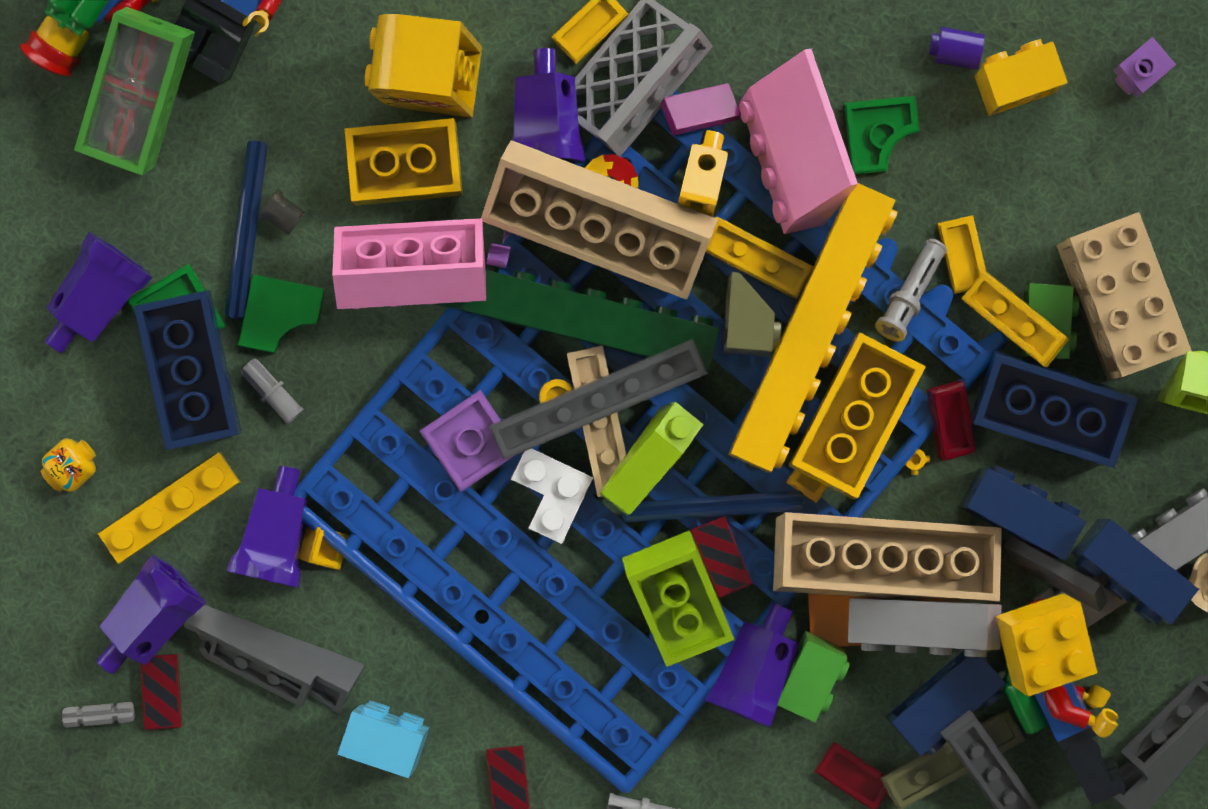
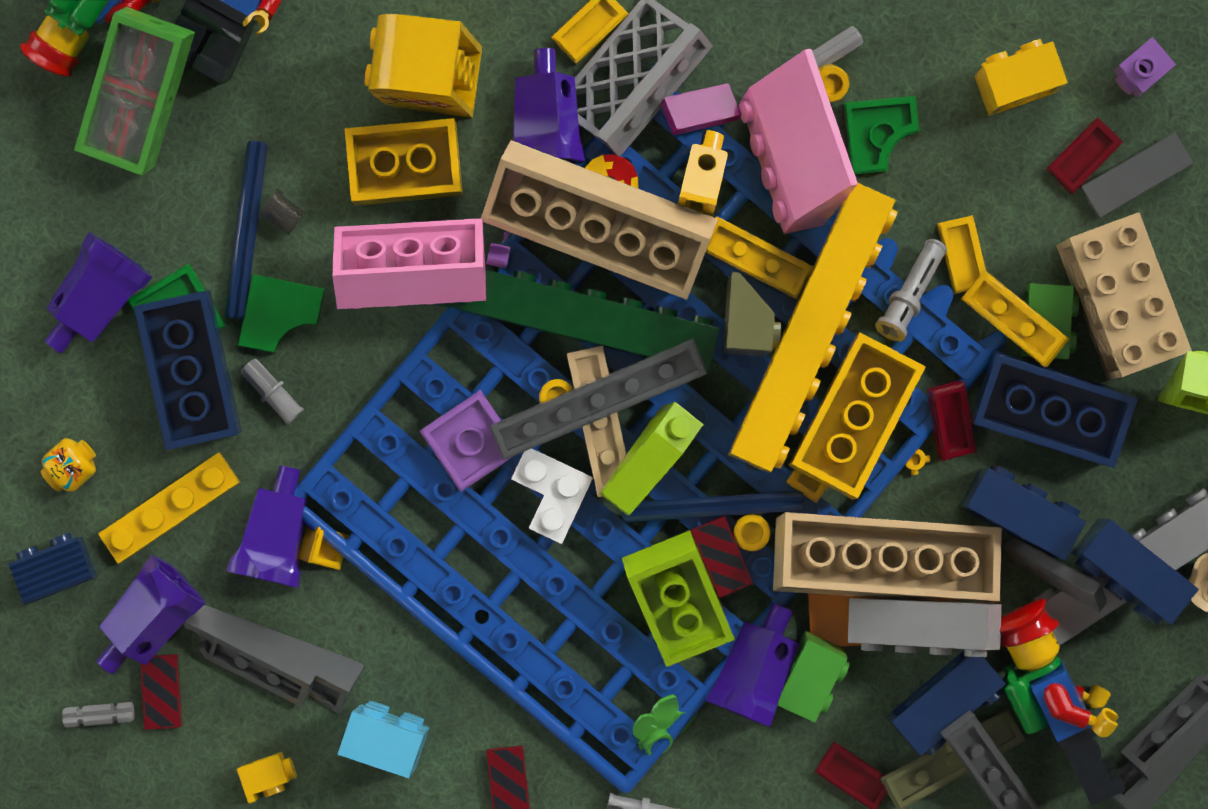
dark purple brick [929,27,985,70] -> none
yellow brick [995,593,1097,697] -> none
none -> dark blue brick [9,533,97,605]
none -> yellow brick [237,752,297,804]
none -> bright green plate [632,694,698,755]
none -> yellow tile [733,514,770,551]
none -> light grey axle [812,26,863,68]
none -> yellow tile [818,64,849,102]
none -> dark red tile [1045,117,1123,195]
none -> dark grey tile [1080,132,1194,219]

